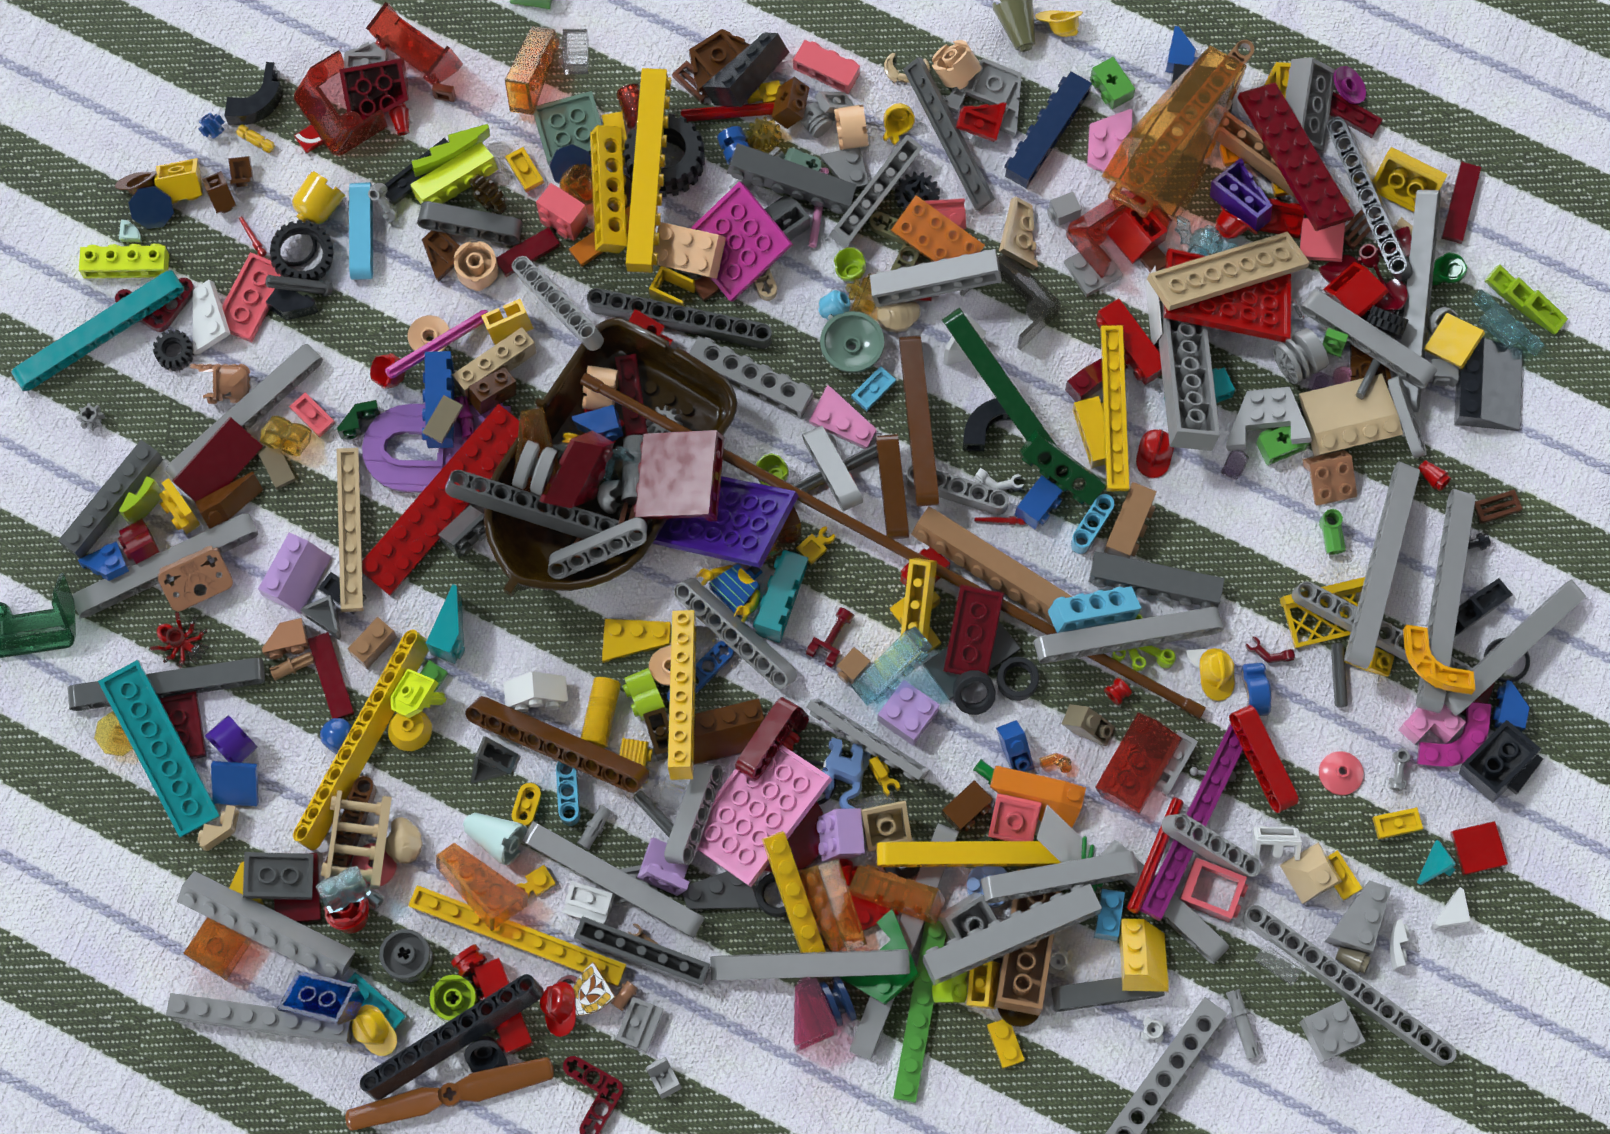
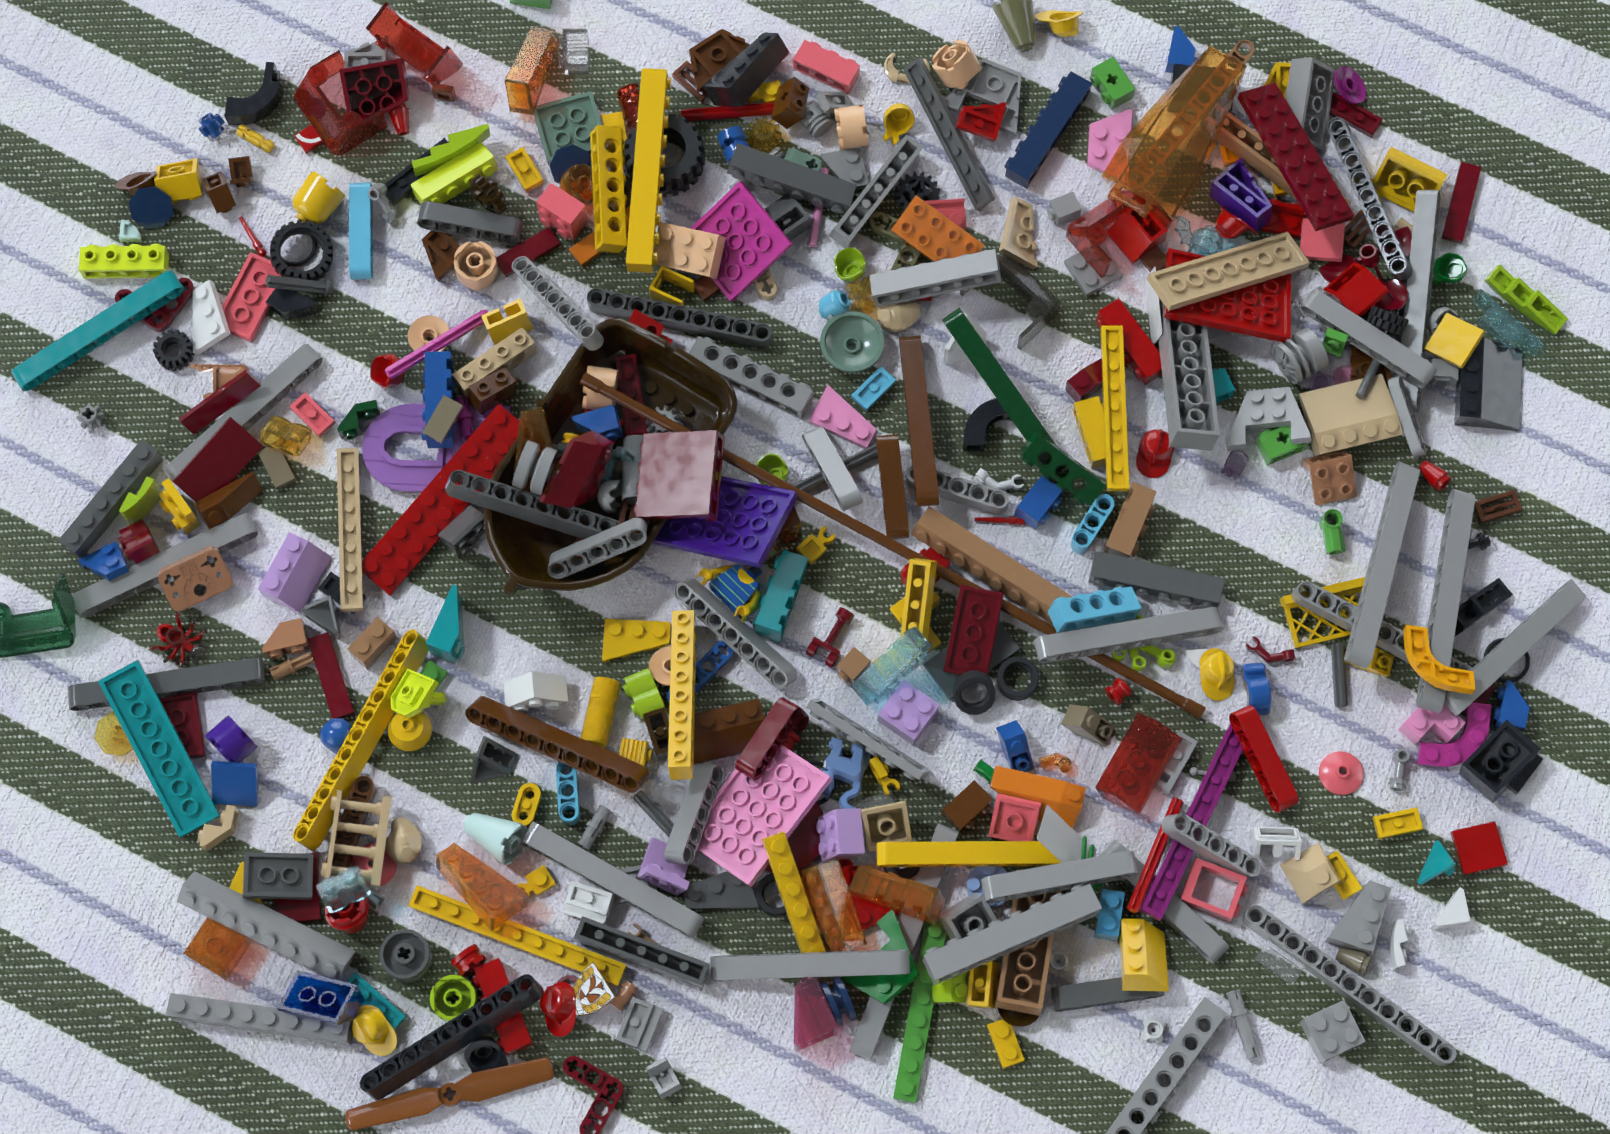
none -> dark red tile [179,369,261,435]

